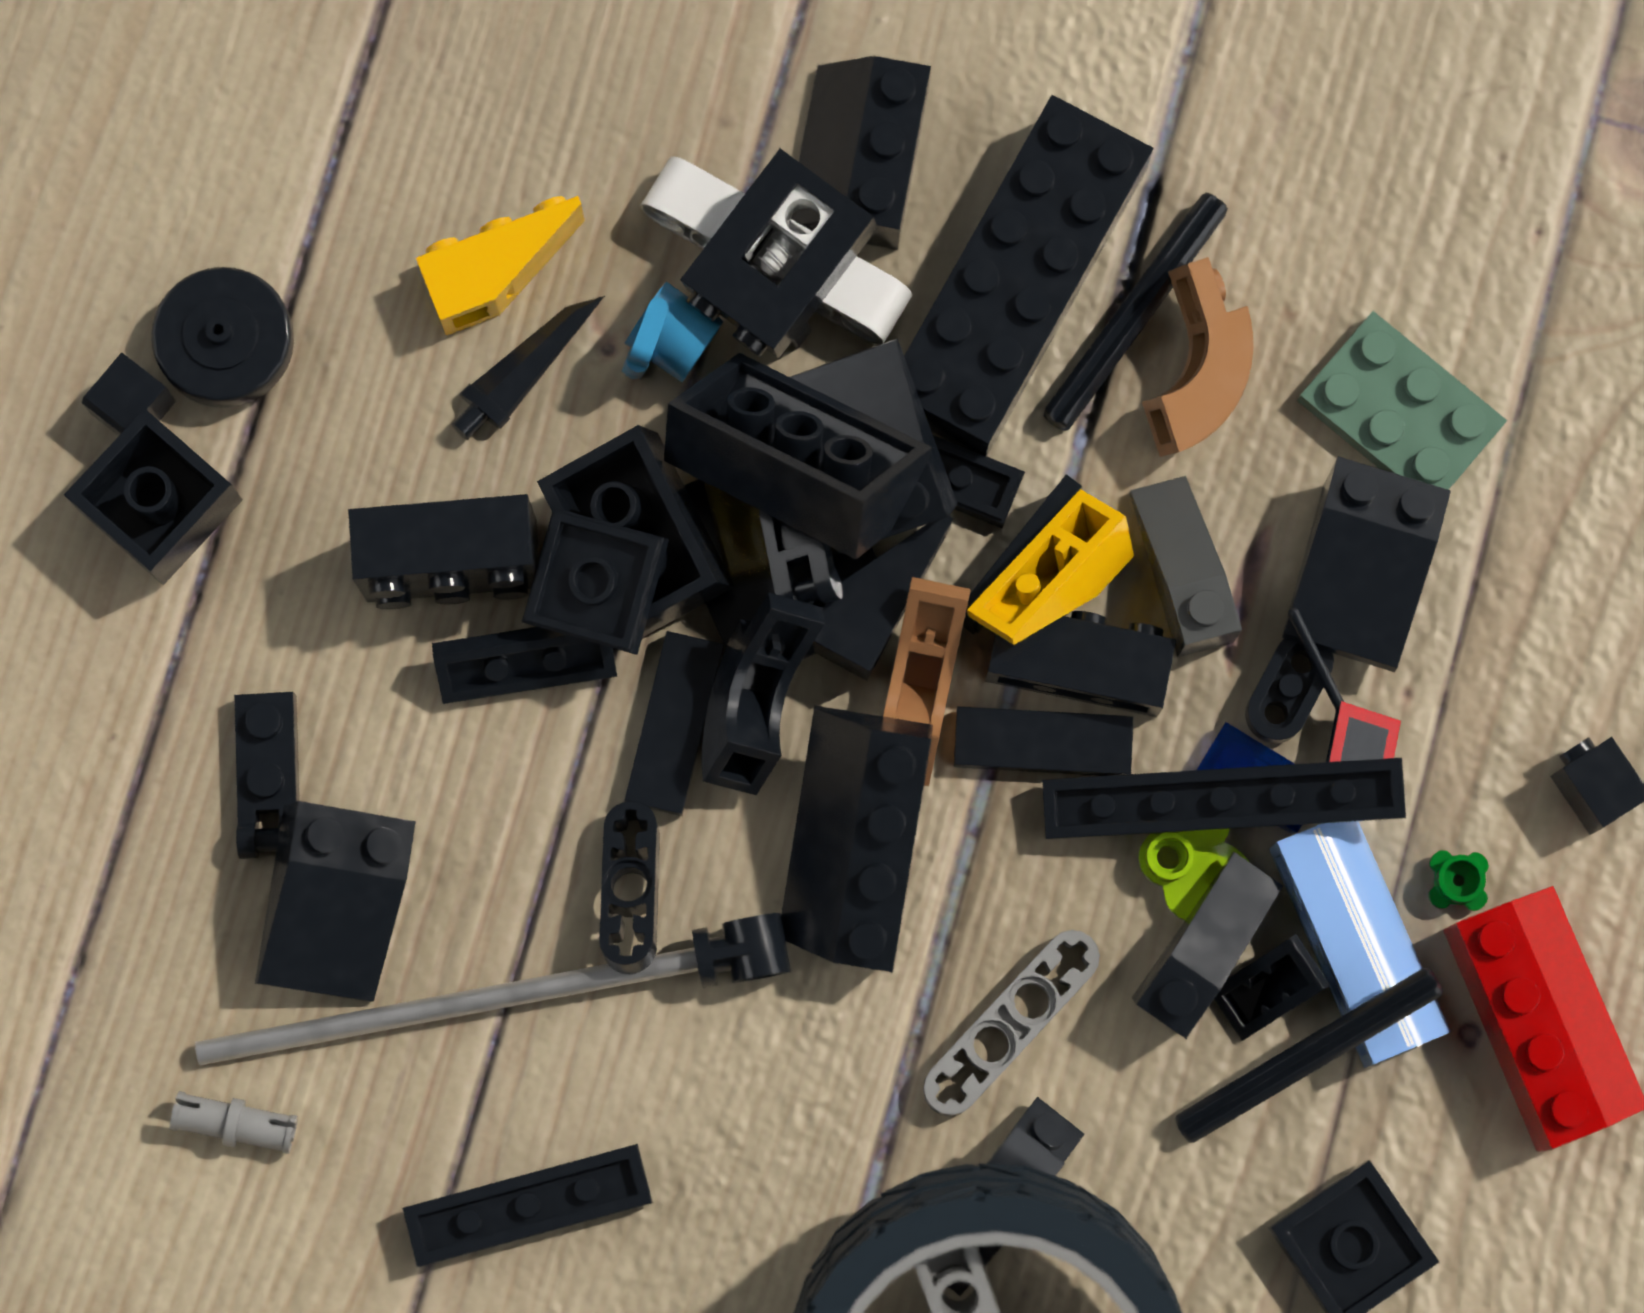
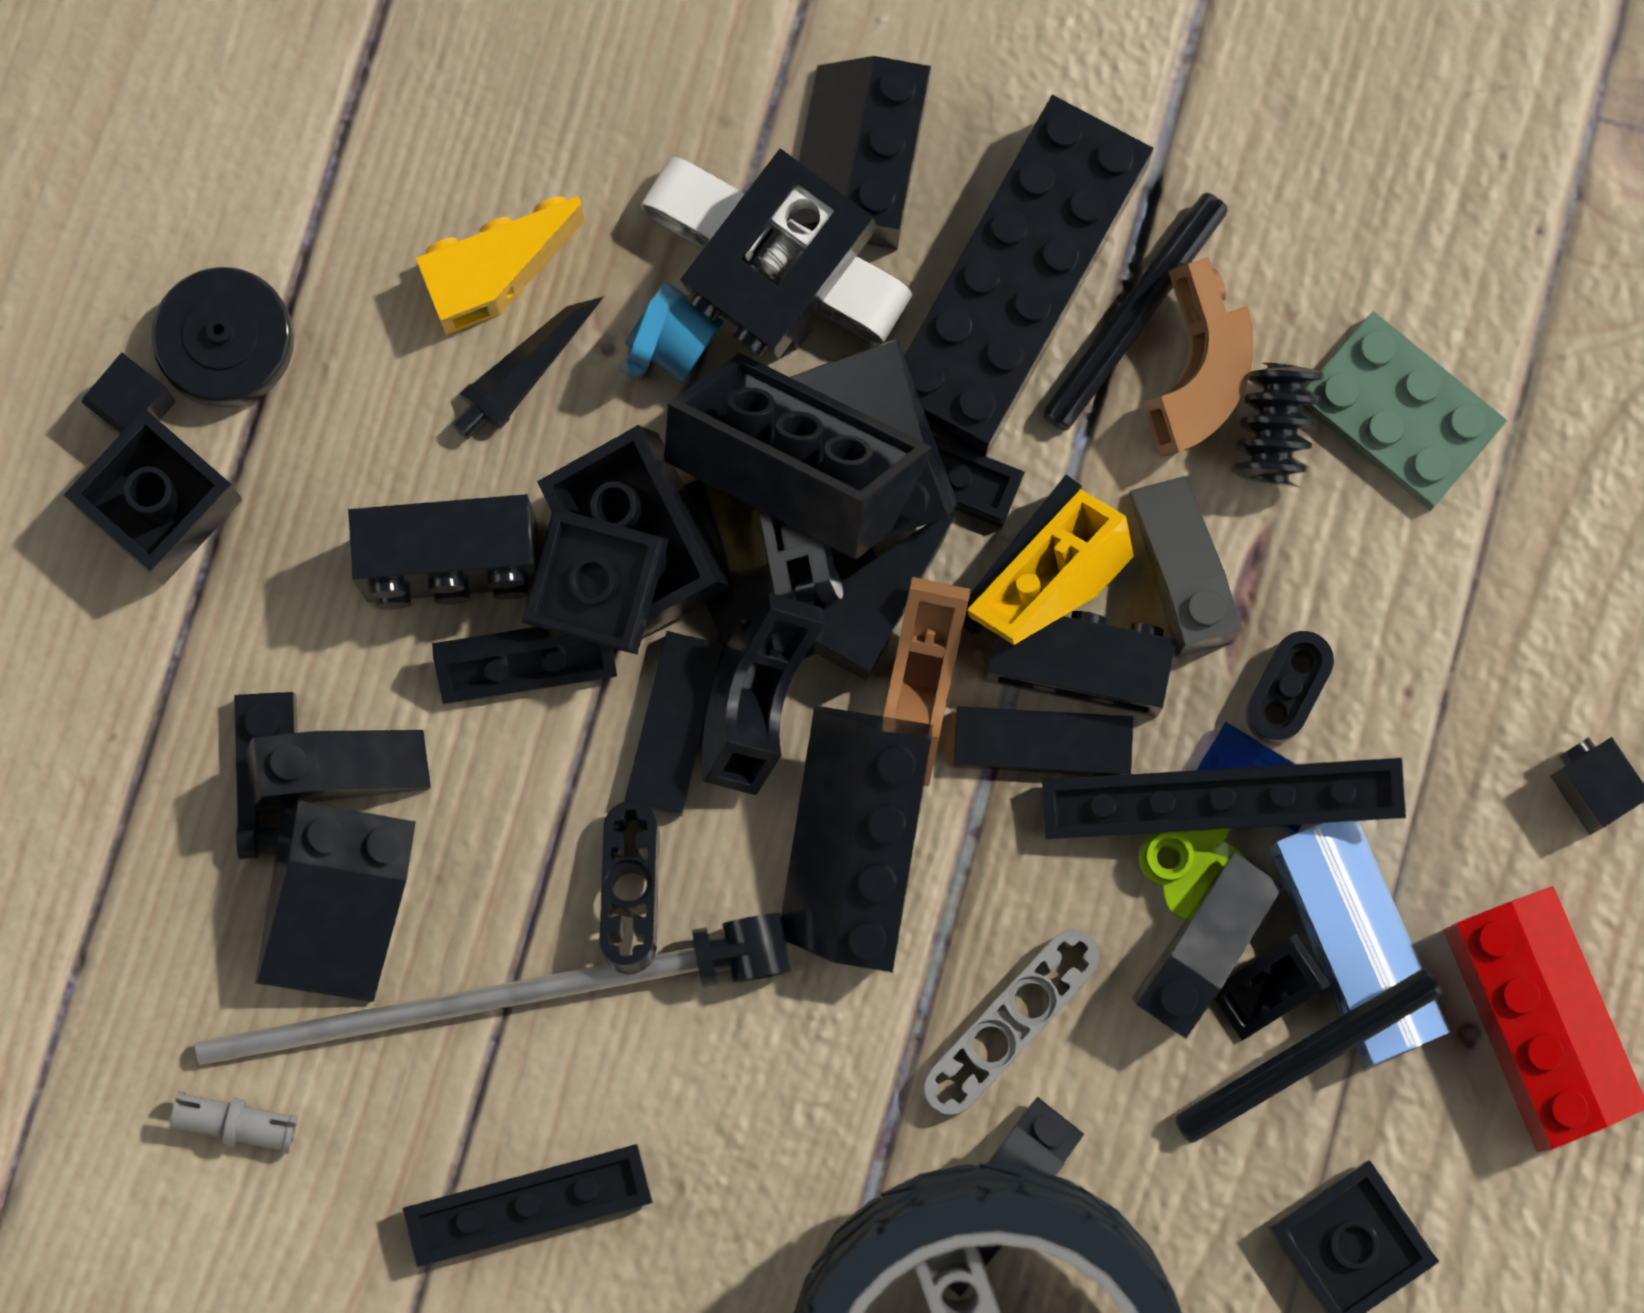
black slope [1282,456,1451,672] -> none
black piece [1288,608,1401,762] -> none
green plate [1428,850,1489,911] -> none
none -> black slope [246,730,431,809]
none -> black piece [1232,362,1324,488]

